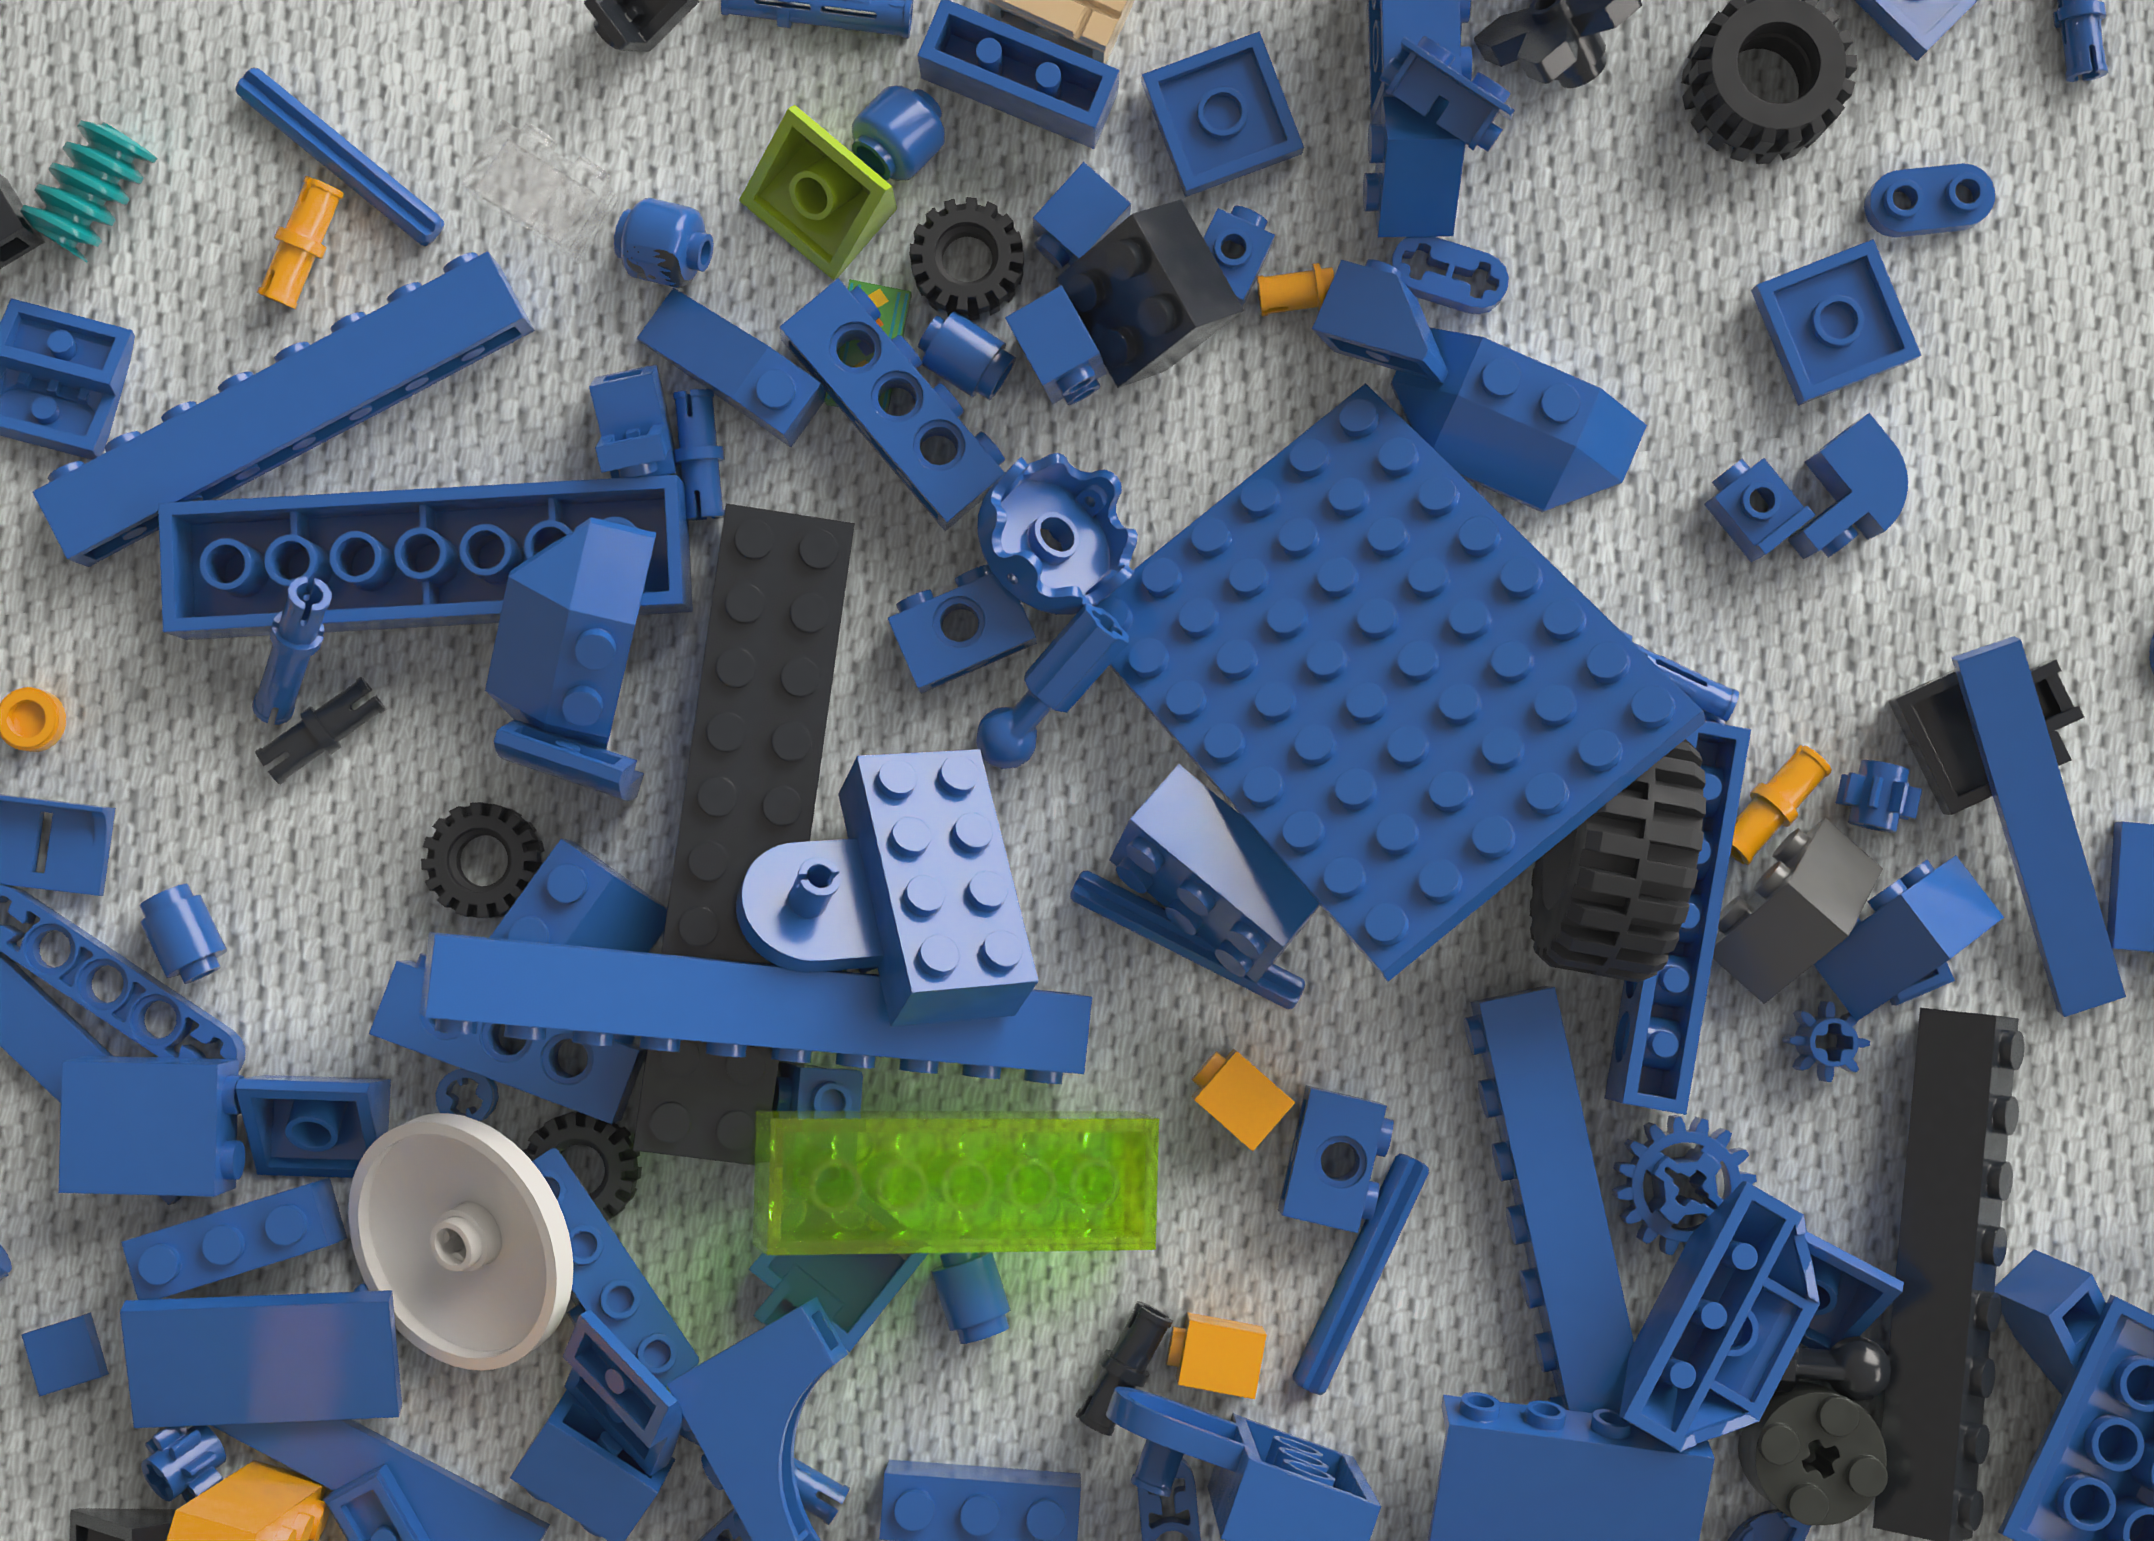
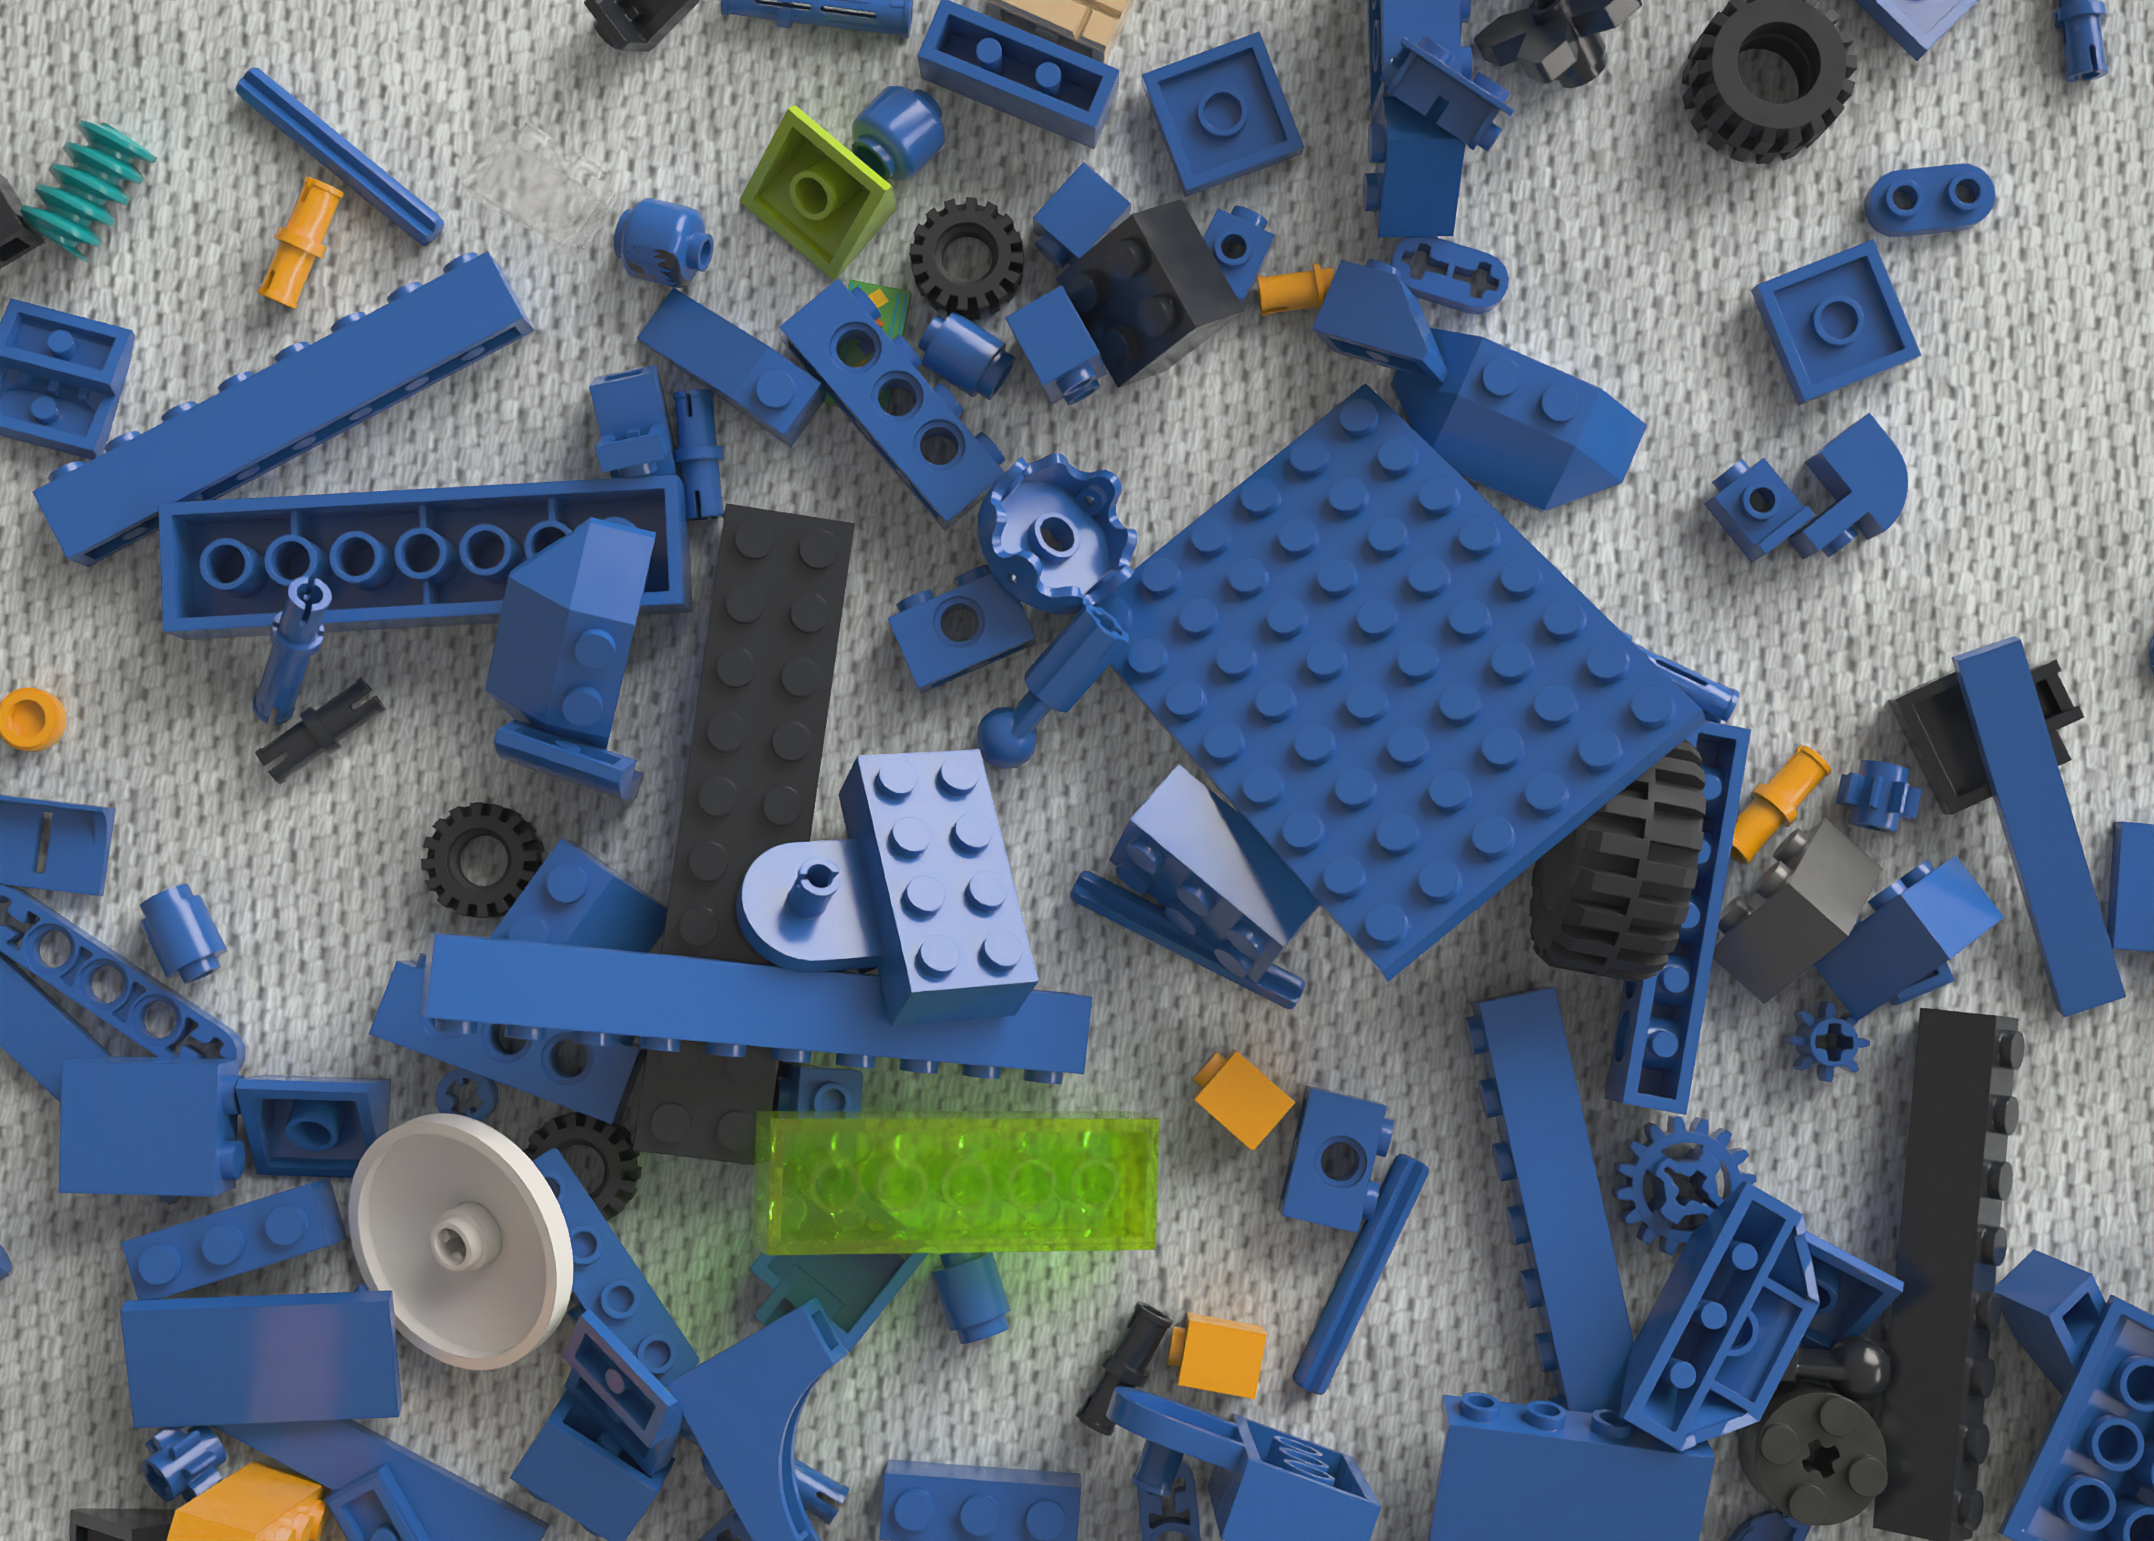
blue tile [21,1312,109,1397] -> none

